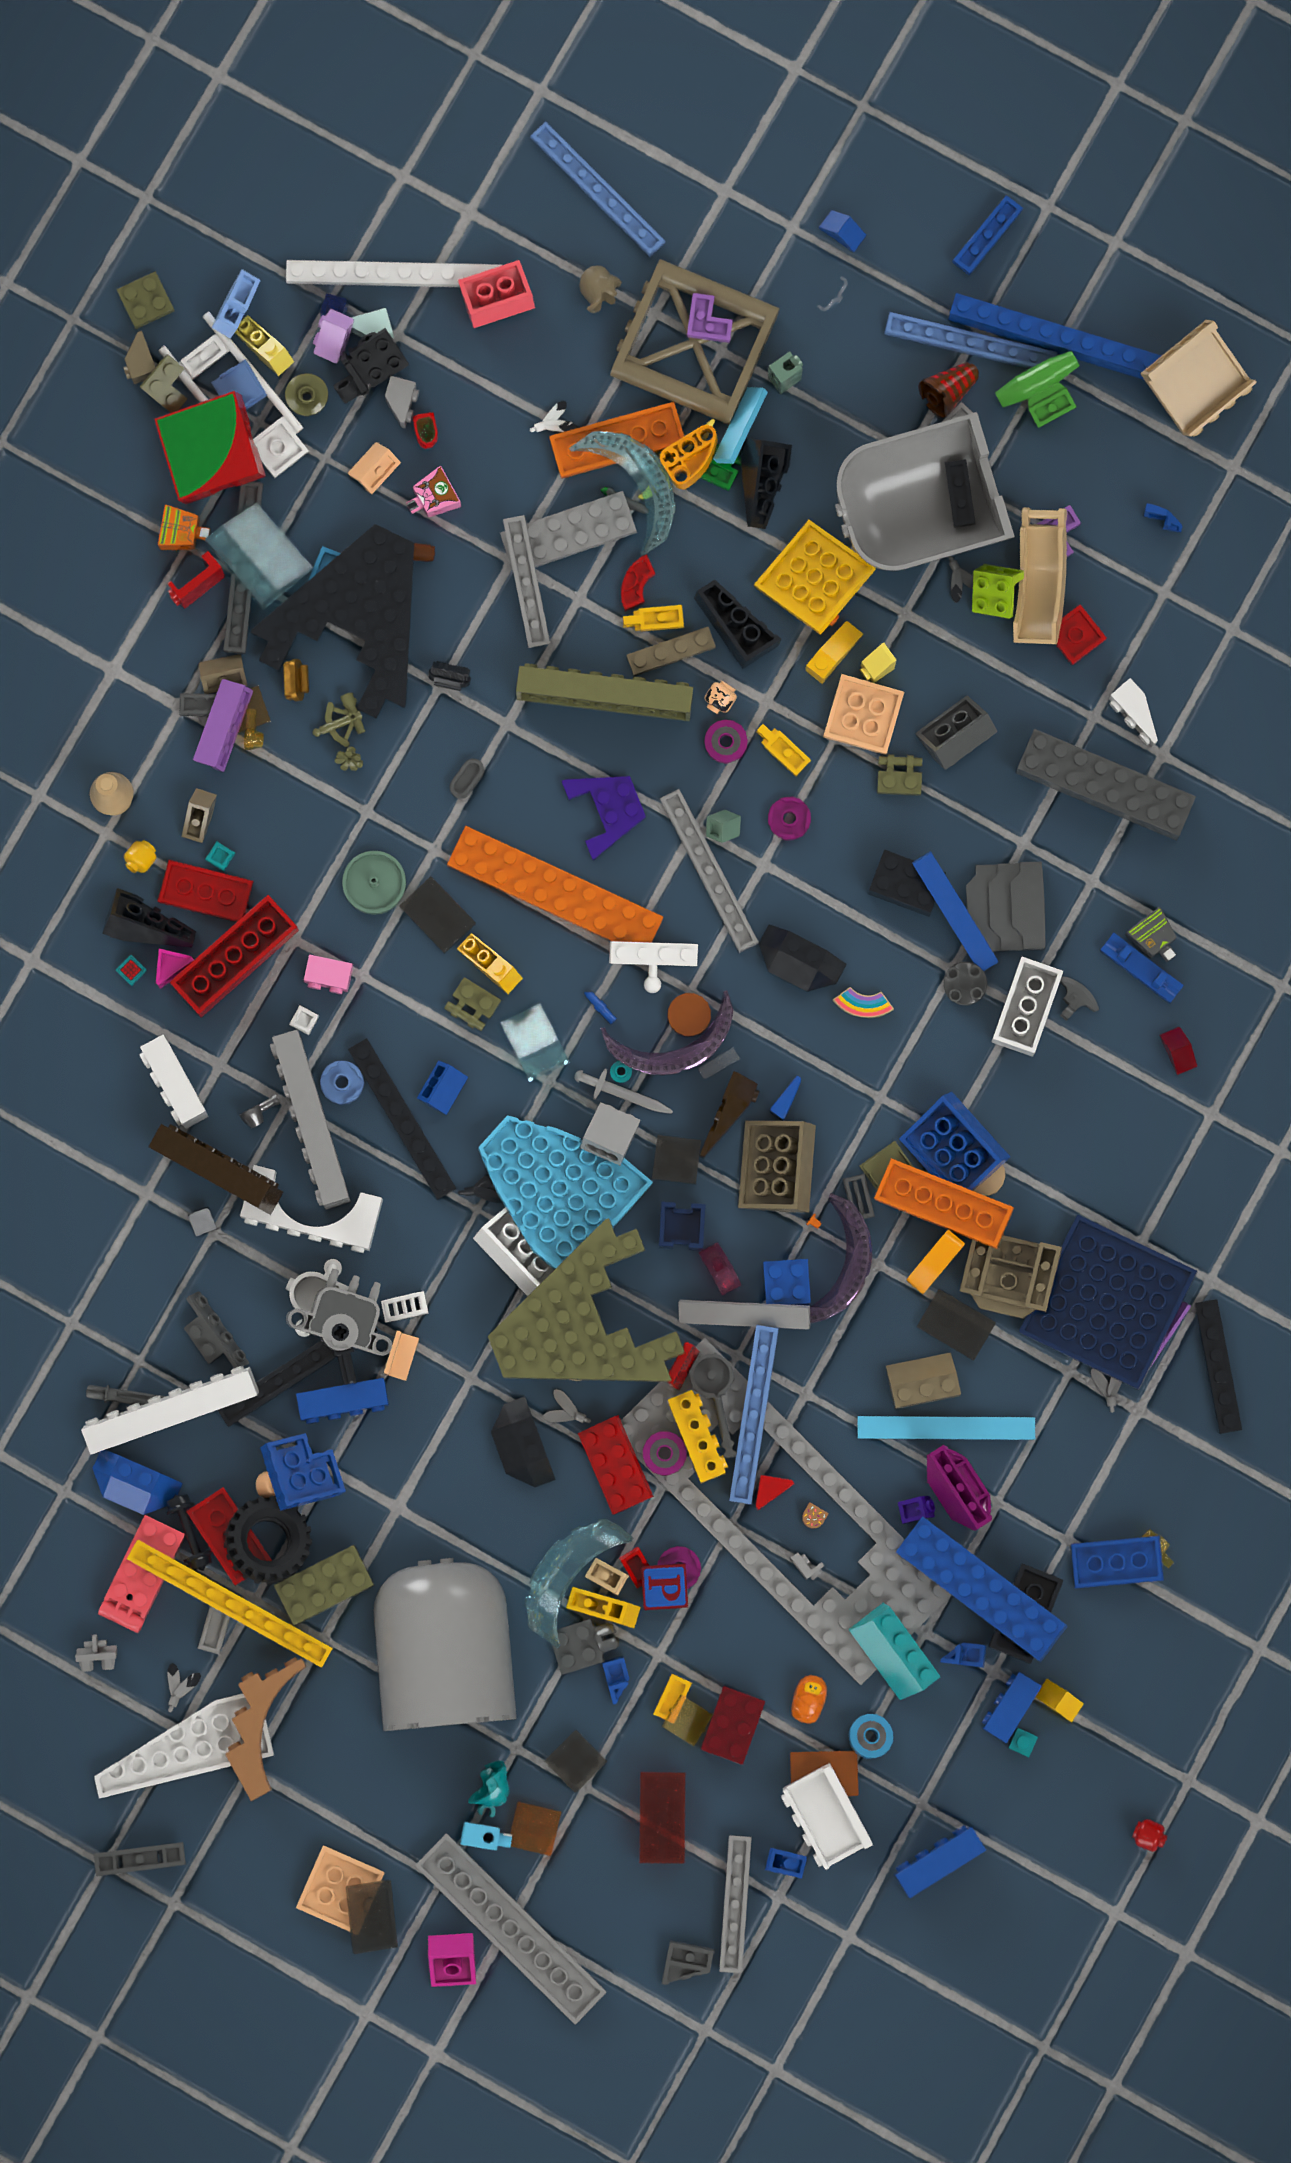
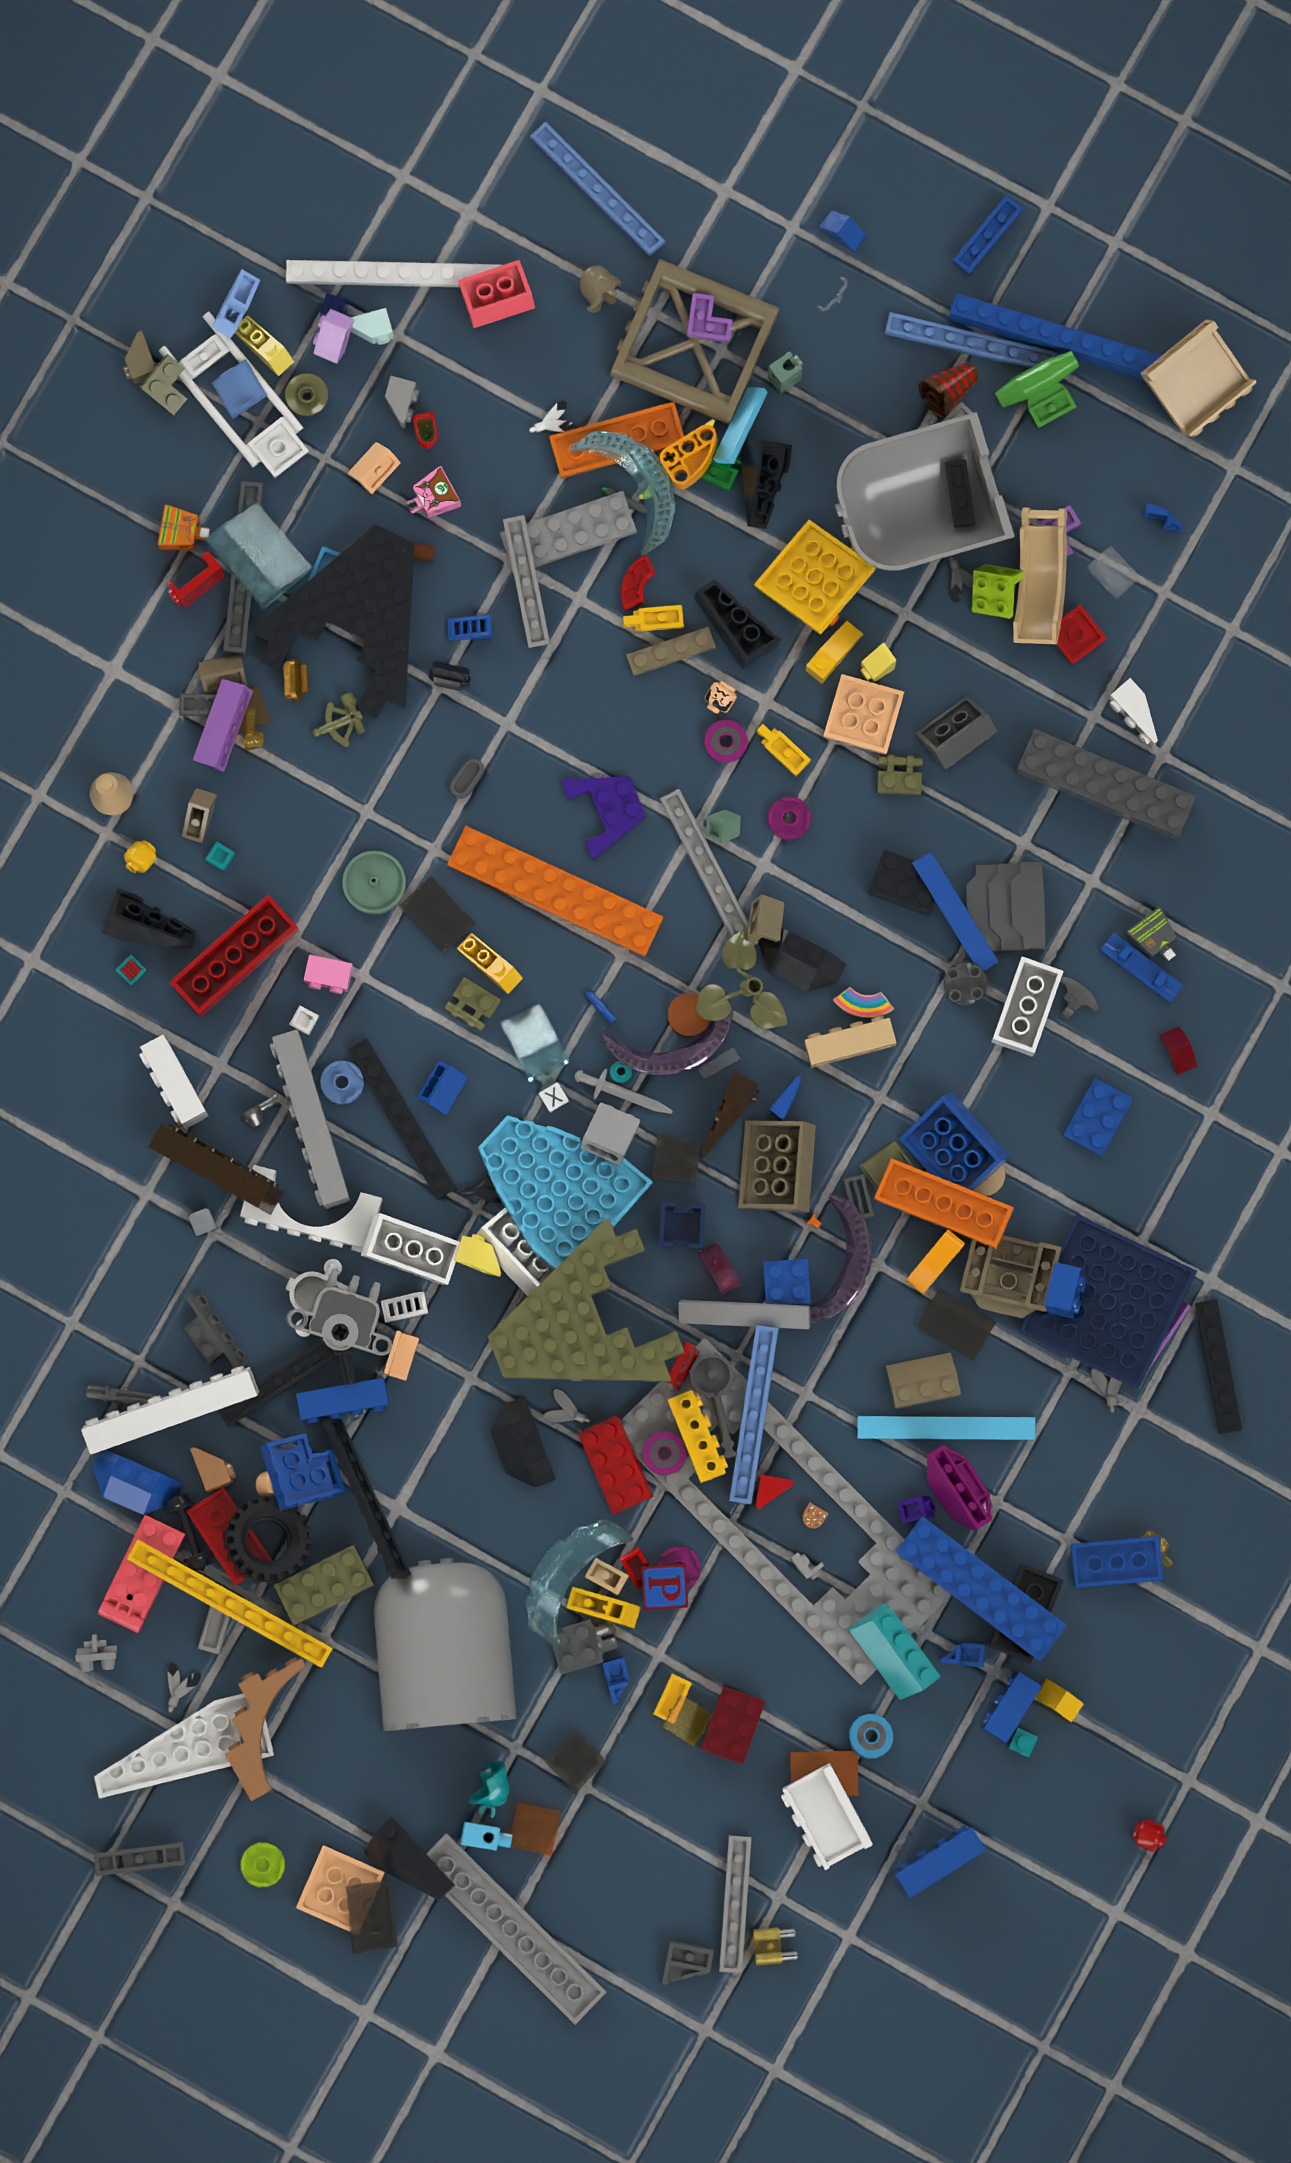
olive plate [116,271,174,329] -> none
green tile [154,391,266,504] -> none
dark pink slope [156,948,194,989] -> none
red tile [157,860,254,922] -> none
black plate [333,328,409,404] -> none
olive plant [335,747,363,771] -> none
dark pink slope [428,1933,476,1987] -> none
olive brick [516,663,693,721] -> none
white plate [609,941,698,993] -> none
clear red brick [640,1772,685,1863] -> none
blue slope [765,1848,807,1878] -> none
orange piece [791,1675,827,1724] -> none
none -> medium nougat slope [190,1447,236,1493]
none -> lime tile [241,1842,285,1887]
none -> black plate [322,1419,411,1579]
none -> white brick [360,1213,460,1285]
none -> black wedge [364,1817,455,1901]
none -> blue slope [448,615,492,641]
none -> light yellow slope [454,1234,501,1277]
none -> white tile [539,1082,569,1113]
none -> olive plant [695,931,787,1029]
none -> dark tan panel [746,894,784,943]
none -> clear yellow piece [752,1927,798,1966]
none -> tan brick [804,1016,896,1068]
none -> blue piece [1044,1262,1087,1319]
none -> blue plate [1063,1078,1133,1157]
none -> clear plate [1087,545,1140,599]

